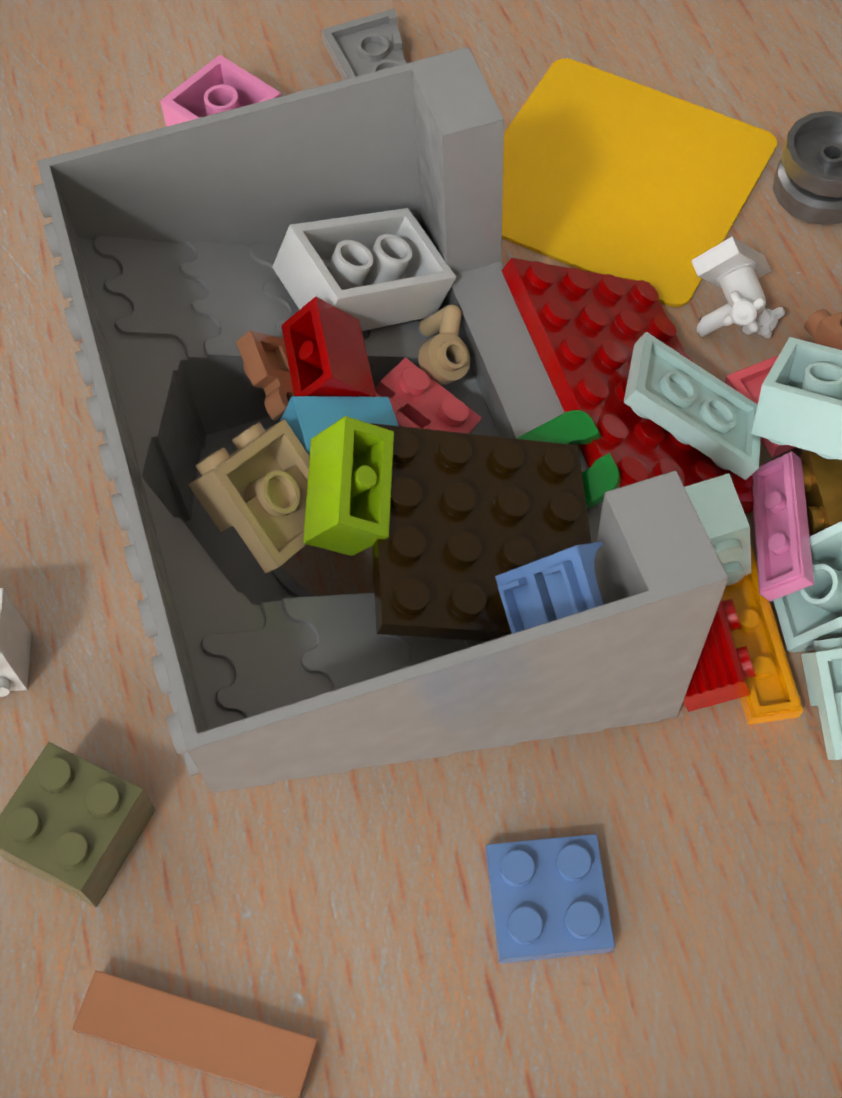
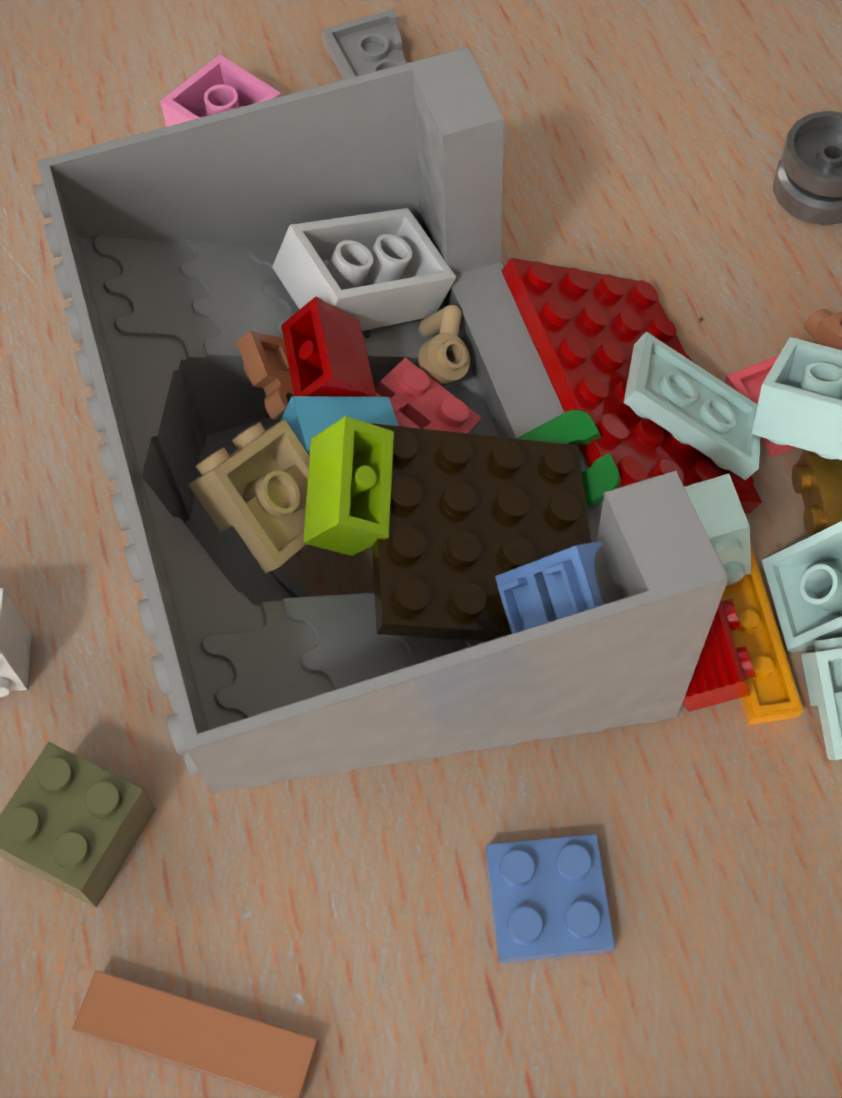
yellow piece [502,58,777,307] -> none
white piece [691,237,785,339] -> none
bright pink tile [751,451,814,601] -> none

